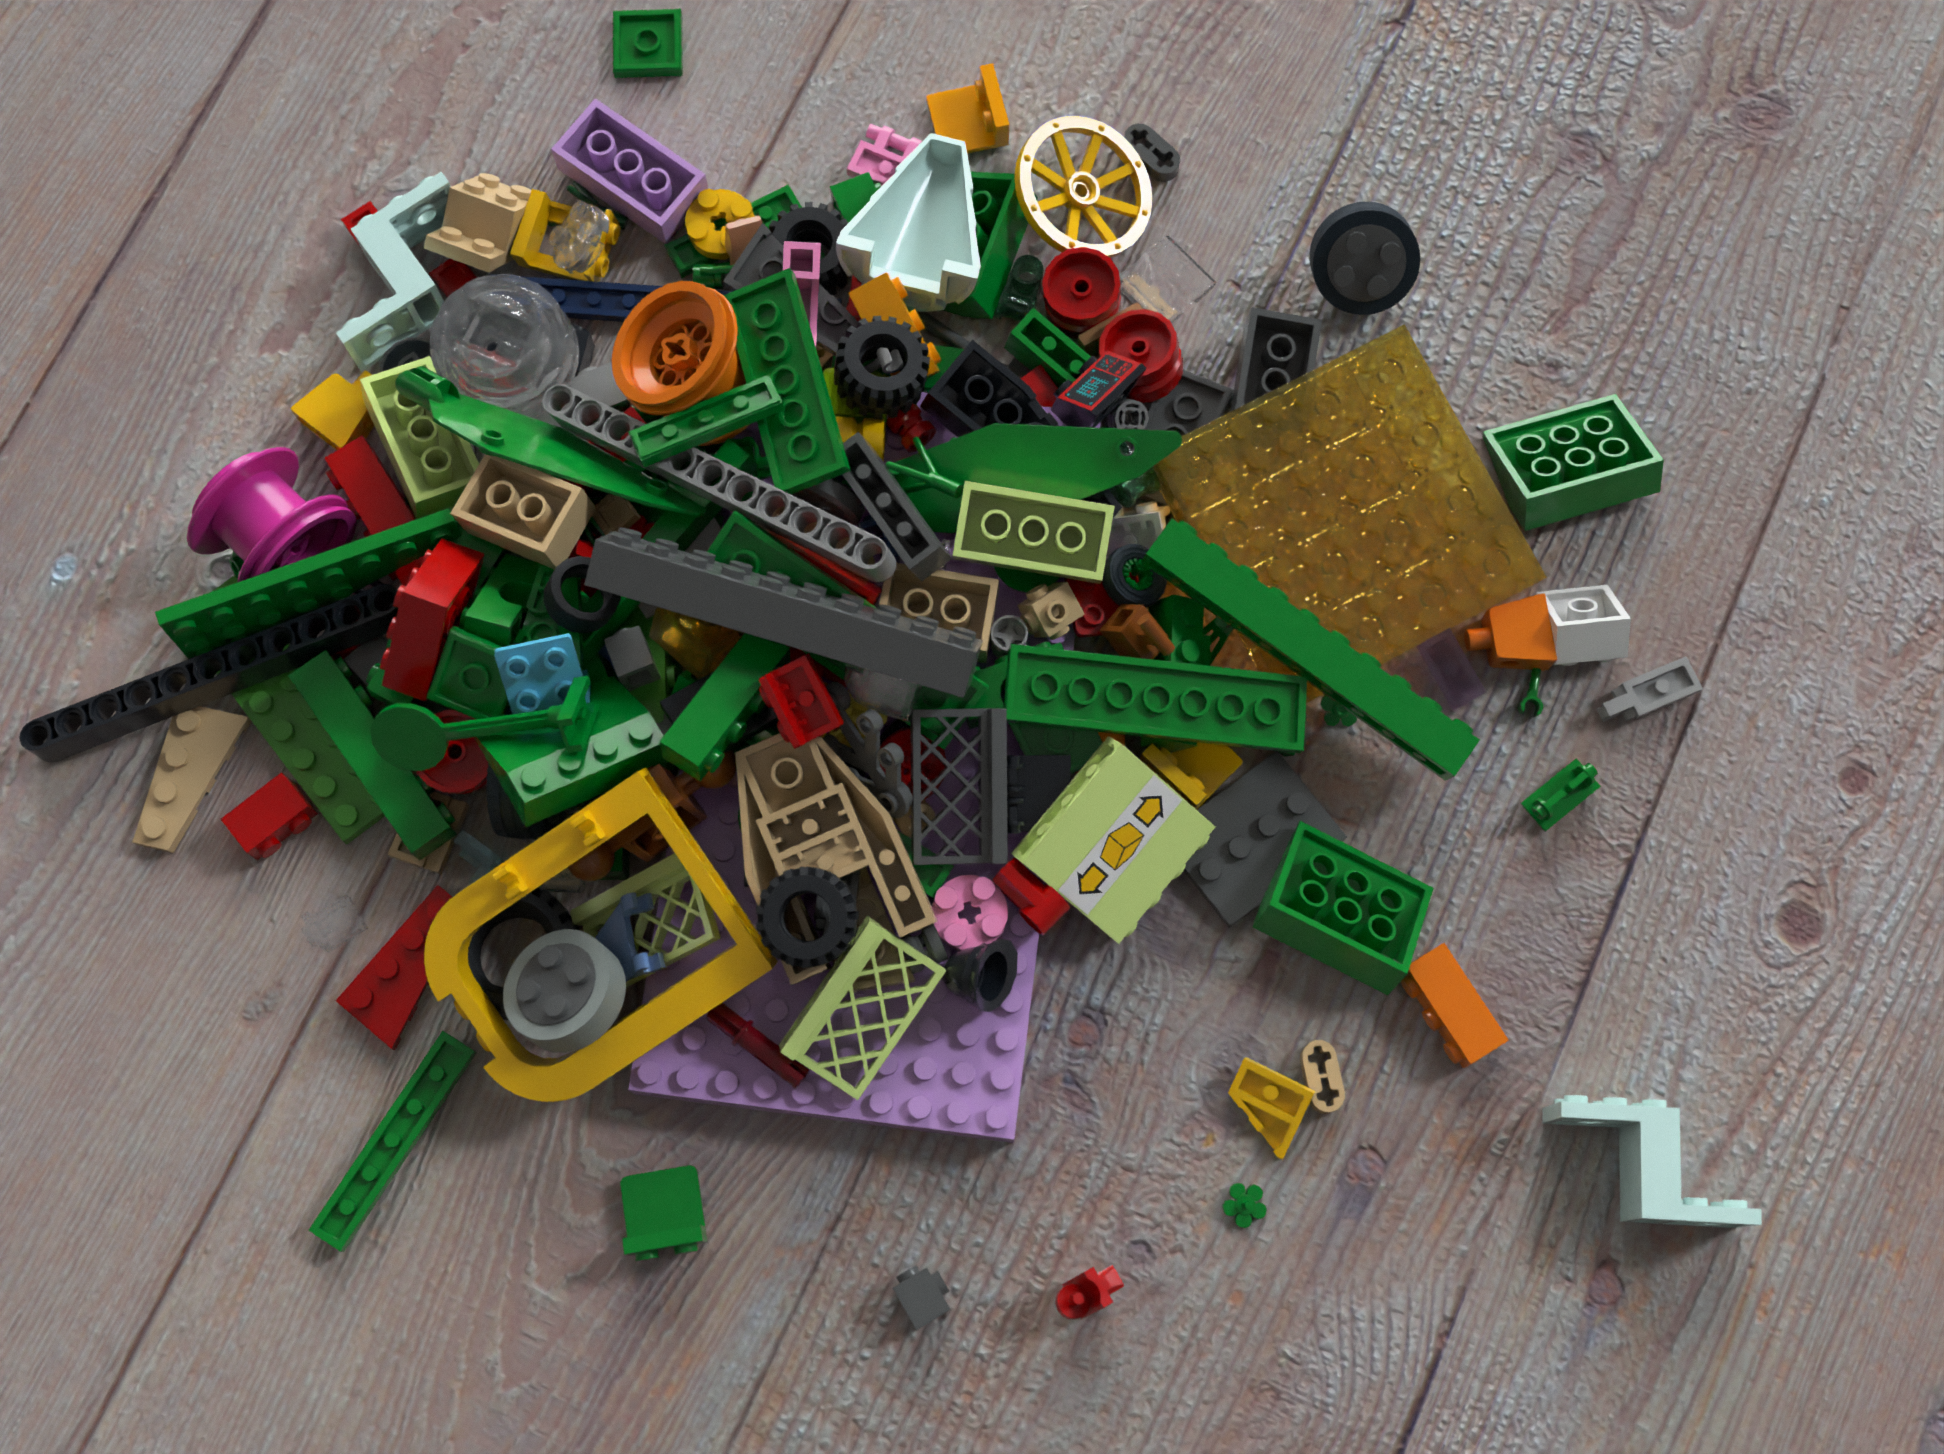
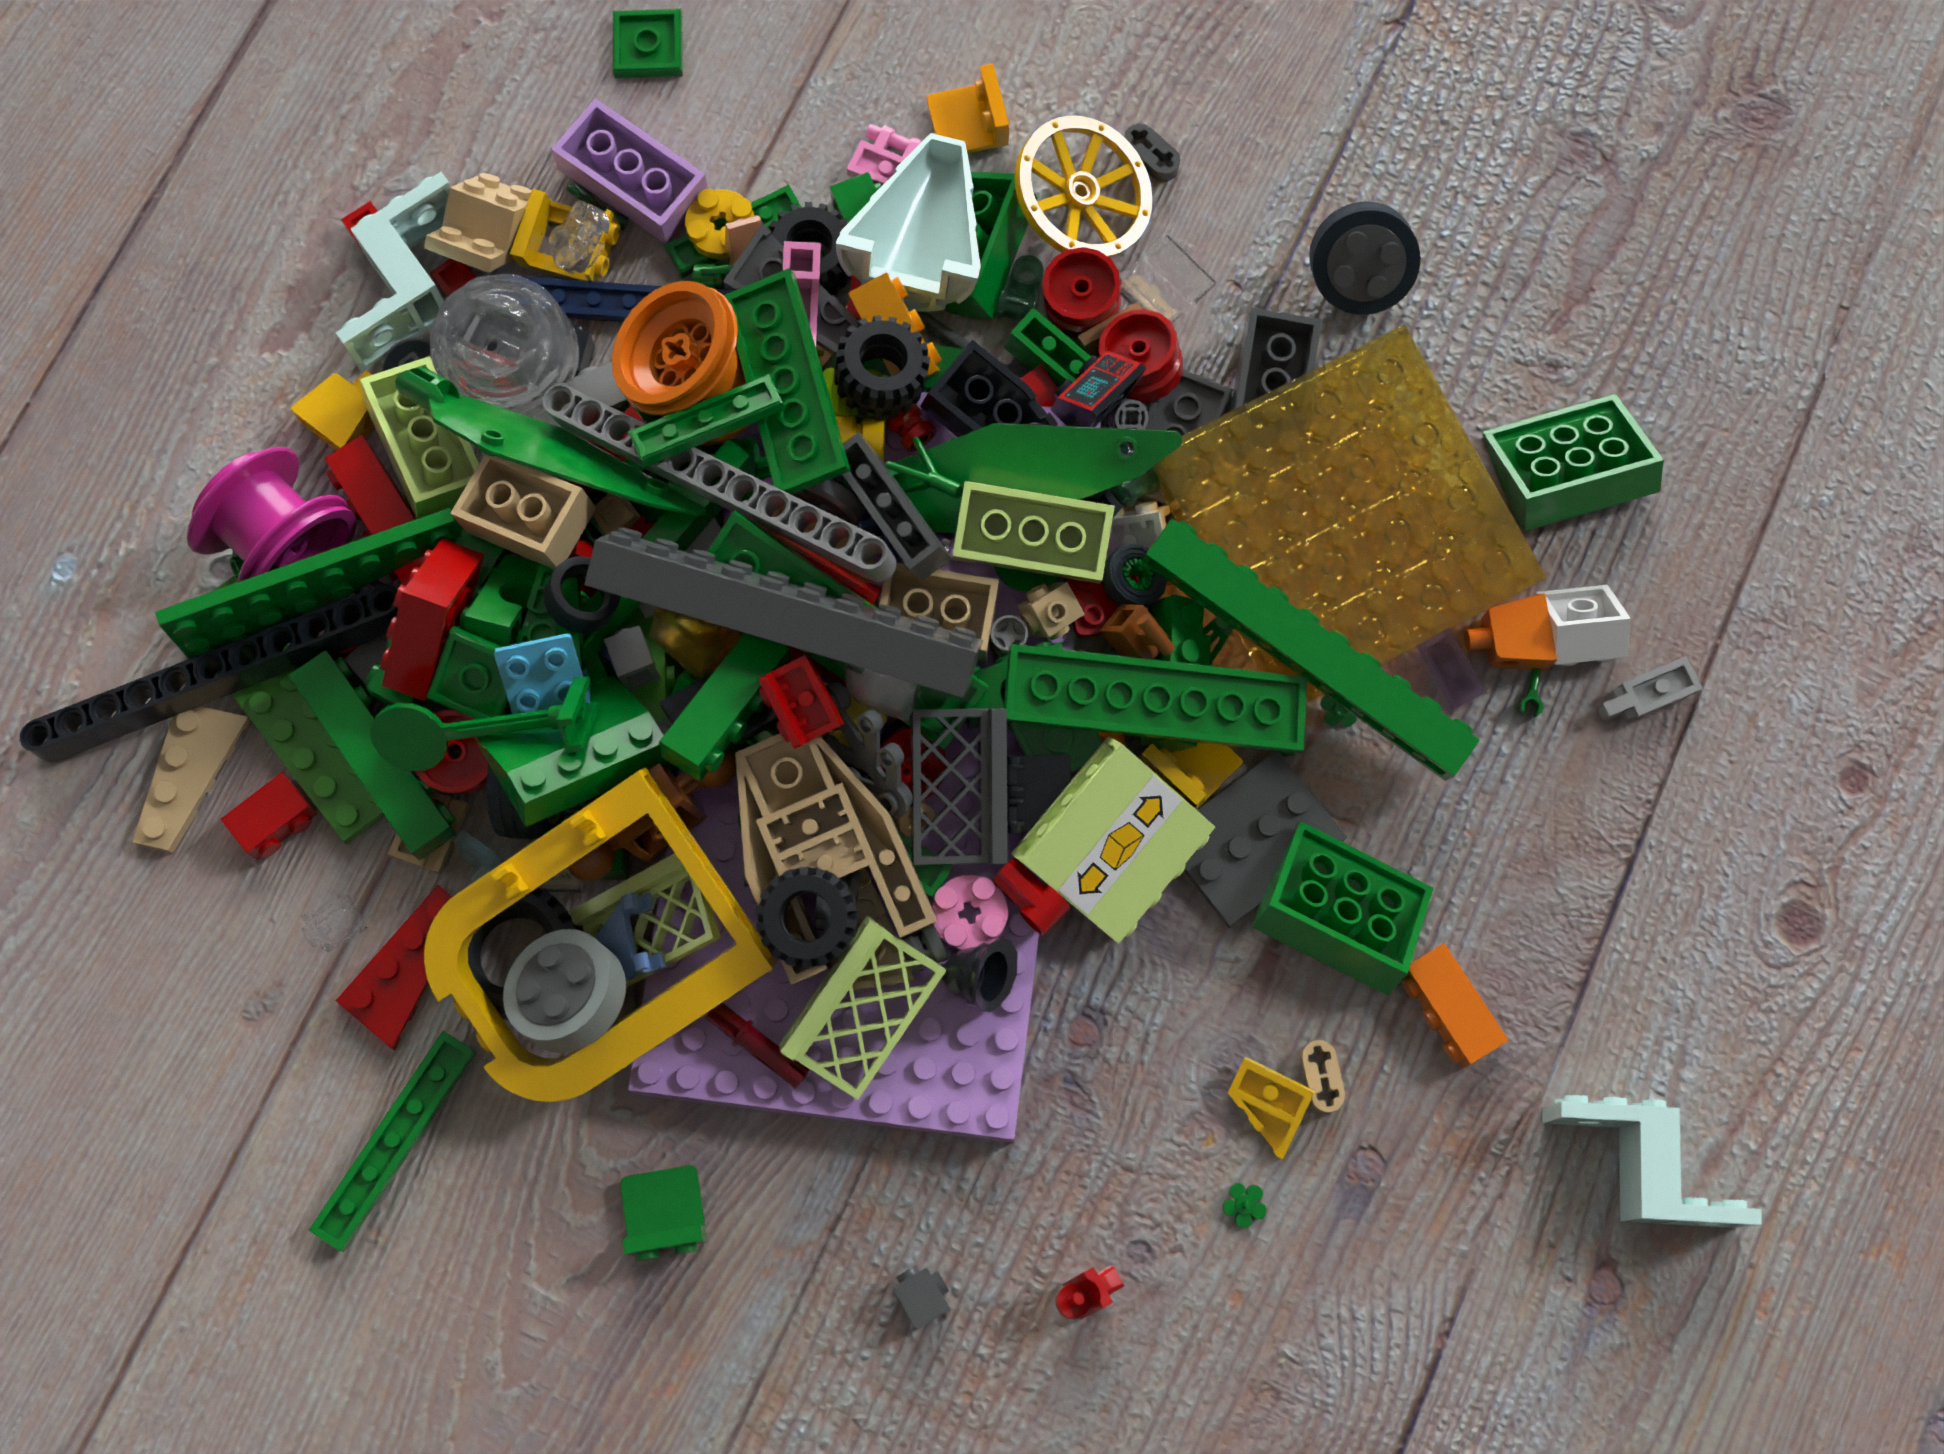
light grey hand [864,348,904,374] -> none
green hinge [1520,758,1601,832] -> none

